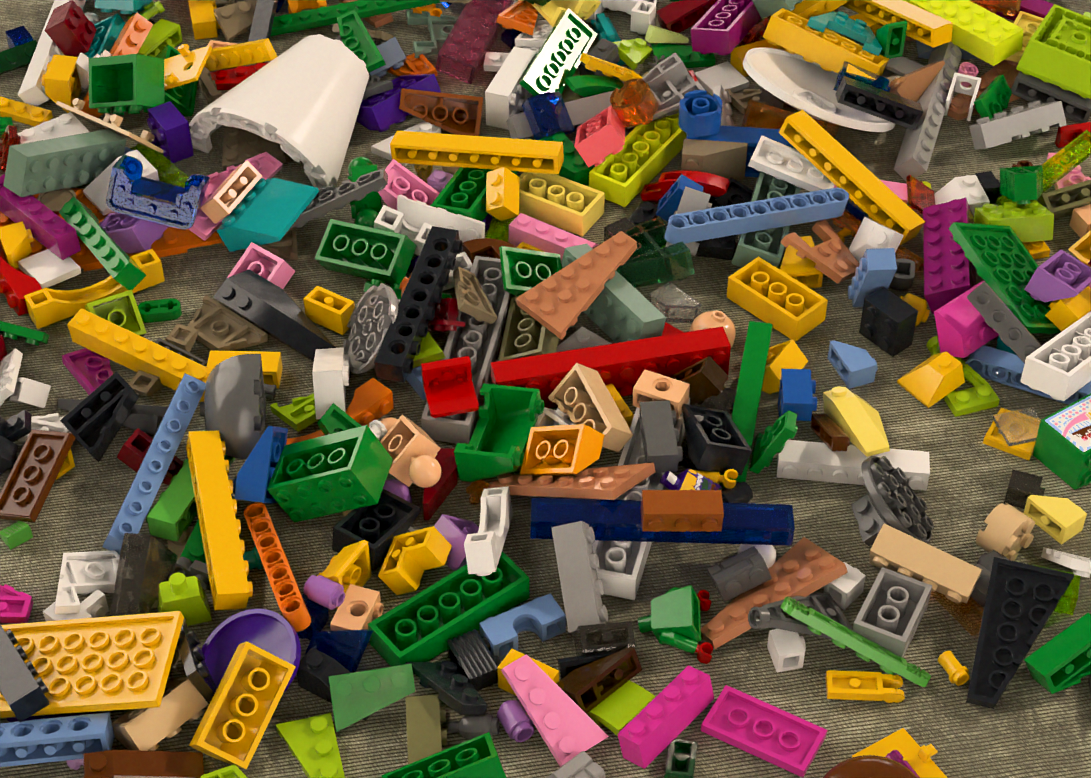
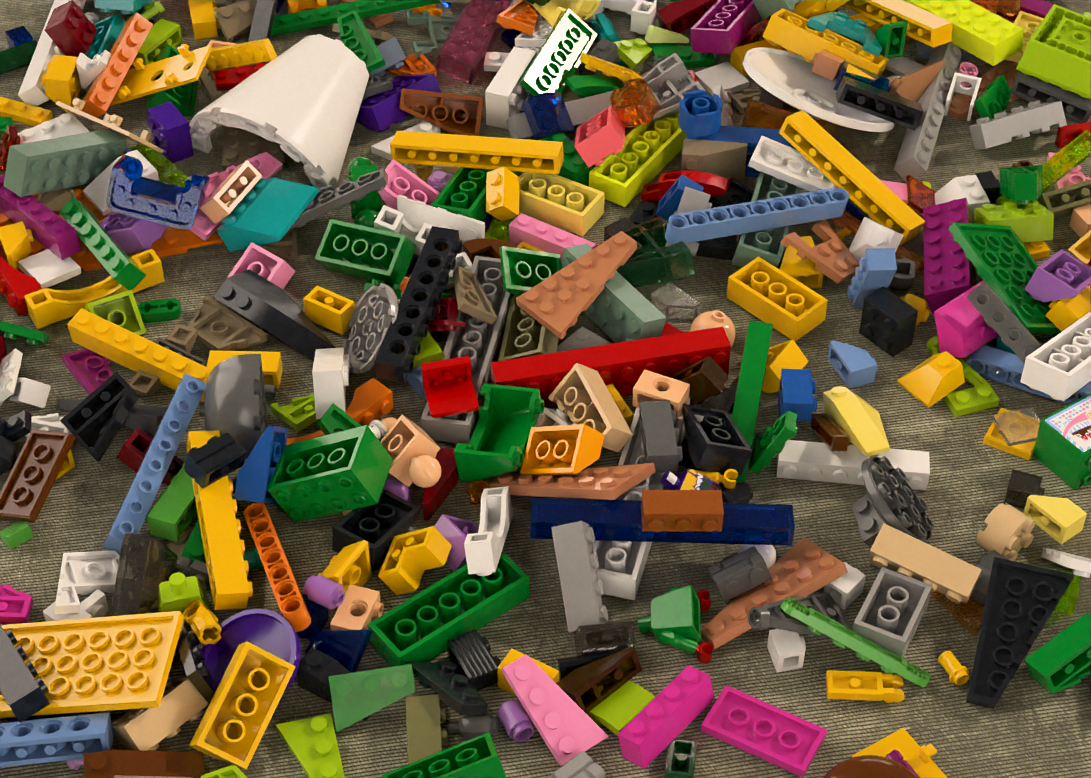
green container [88,54,165,116] -> none
medium blue arch [479,593,566,660] -> none
none -> yellow piece [182,600,222,645]
none -> black brick [184,433,246,488]
none -> nougat brick [811,49,846,81]

